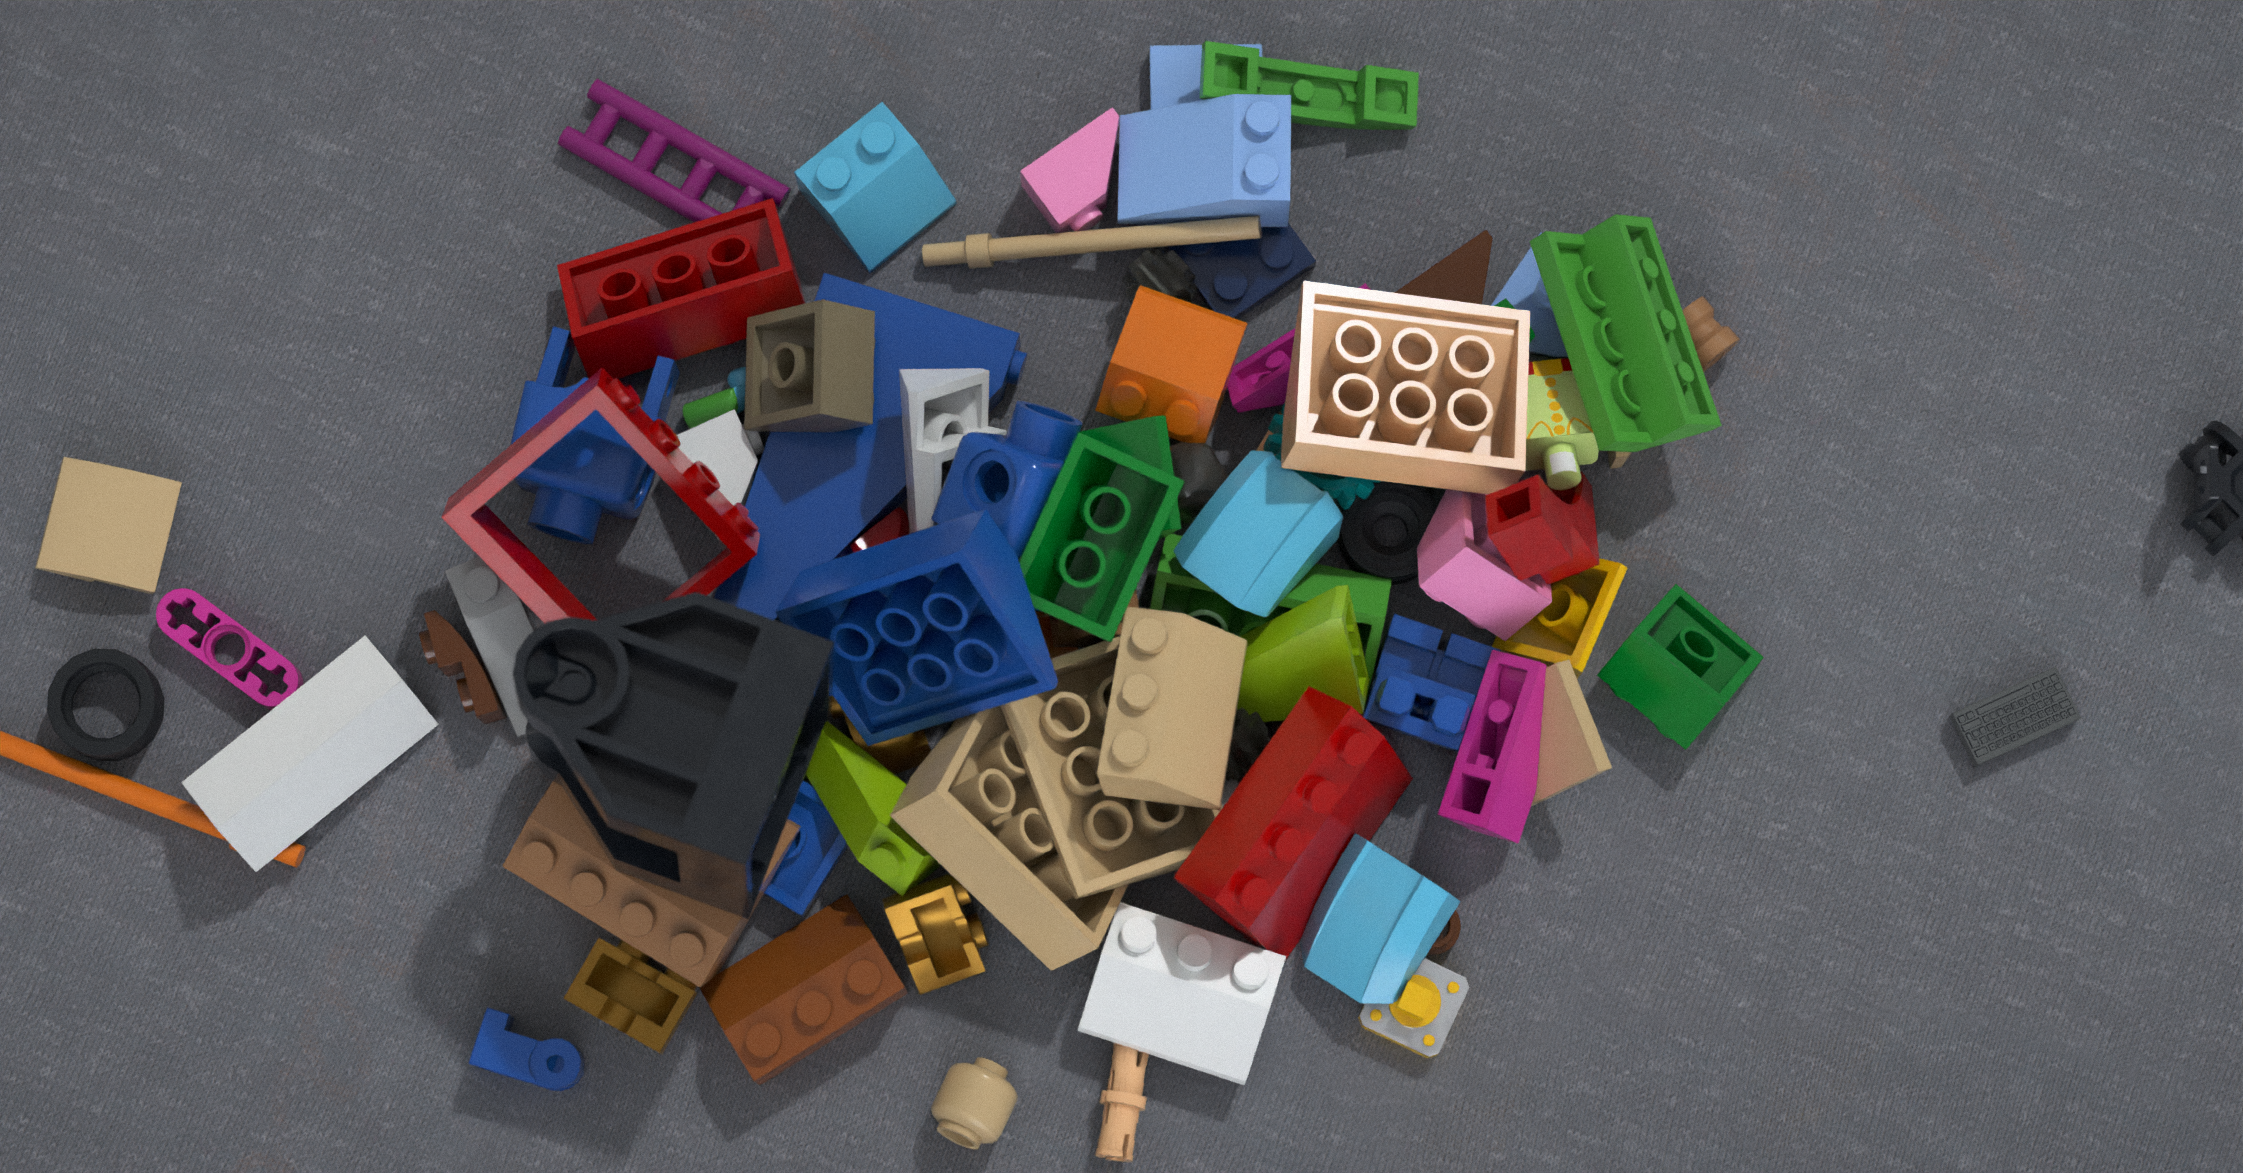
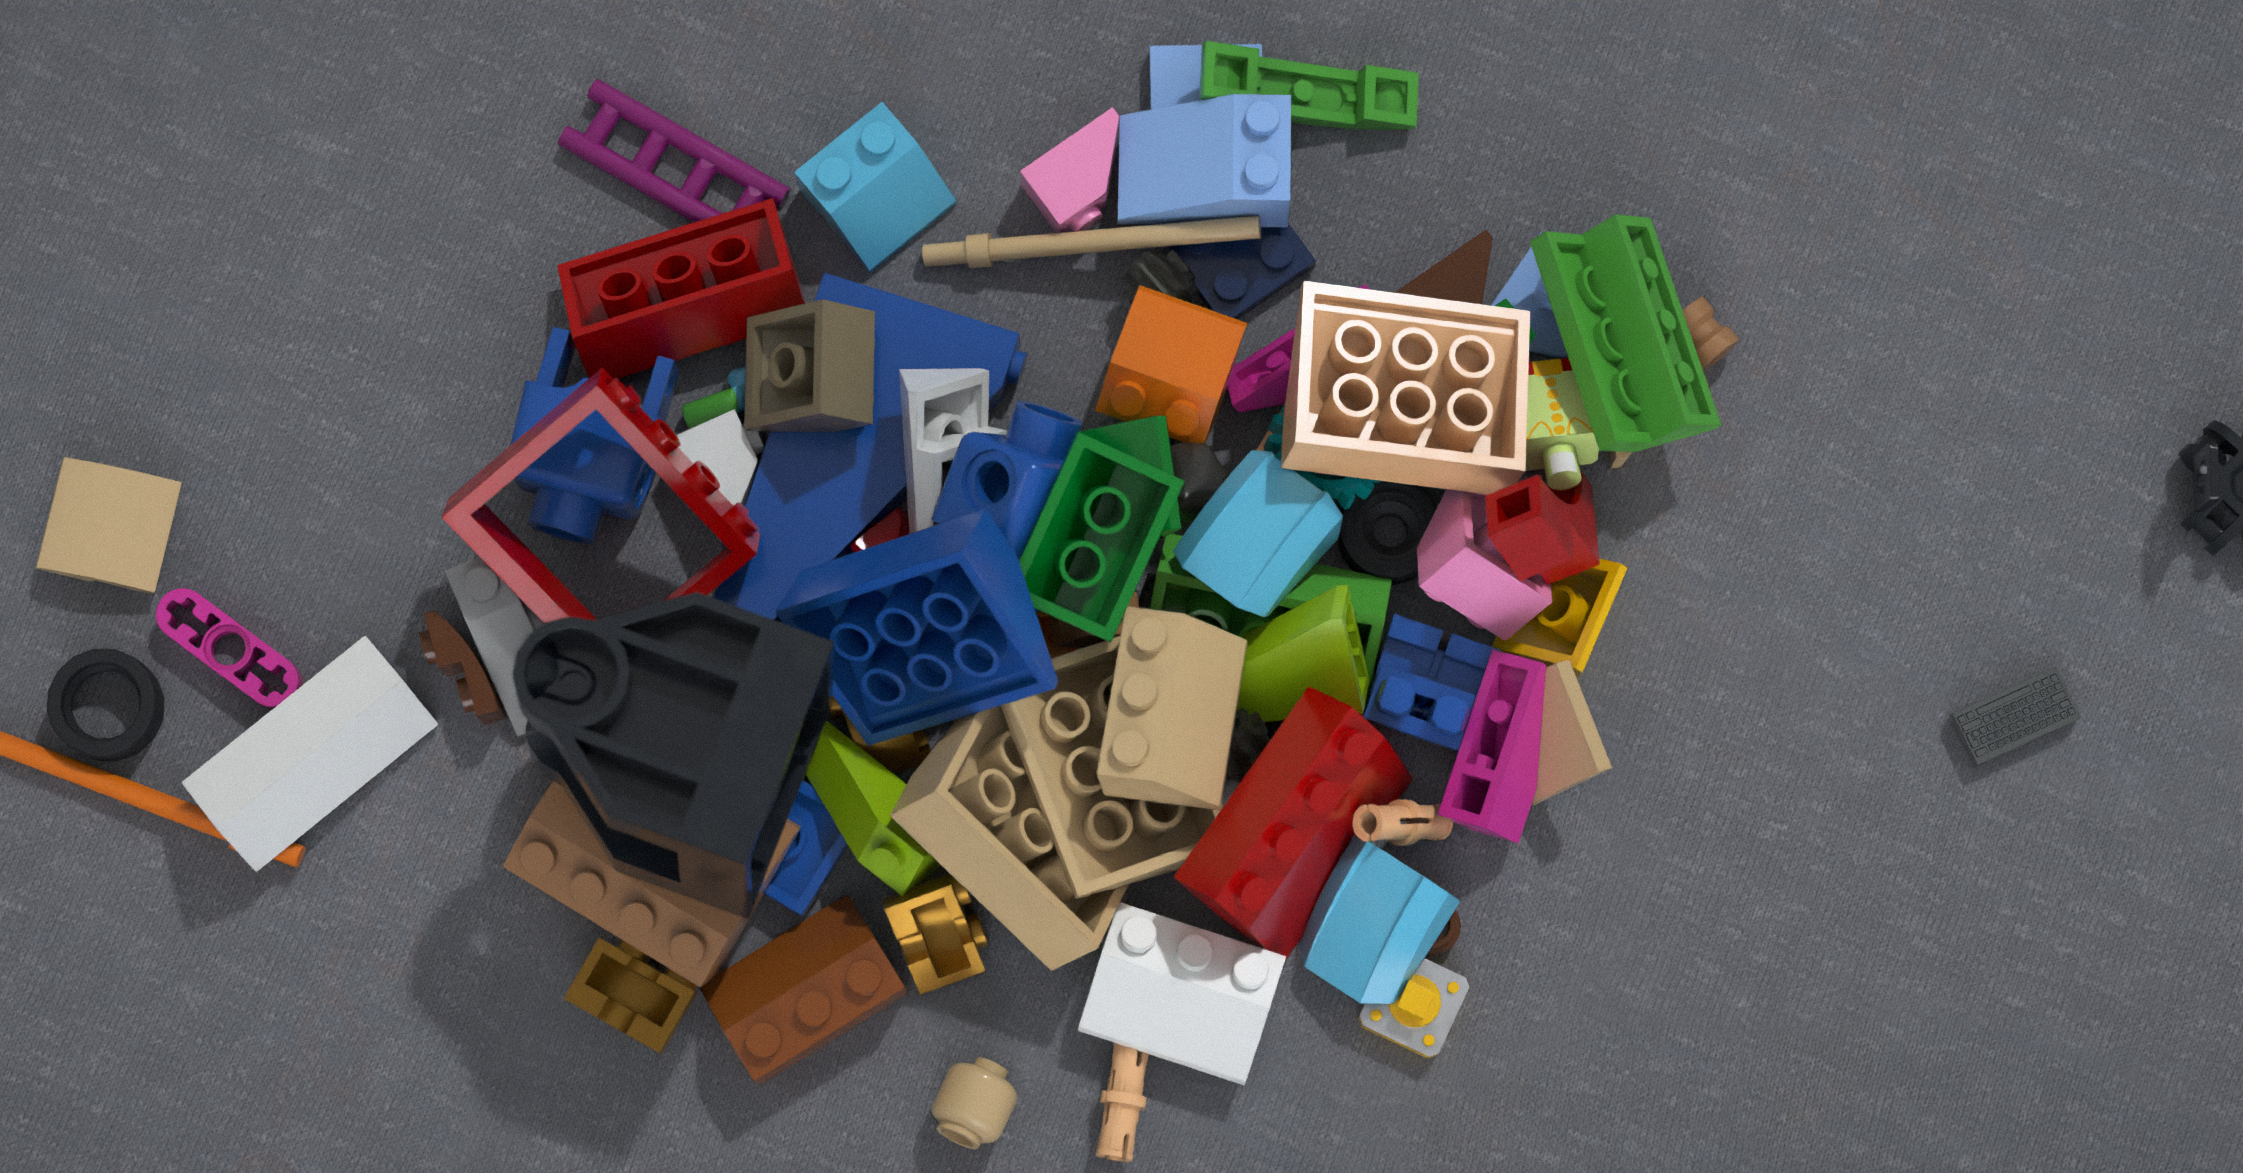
blue leg [468,1007,585,1092] -> none
green slope [1597,584,1764,750] -> none
none -> light nougat pin [1352,799,1453,846]

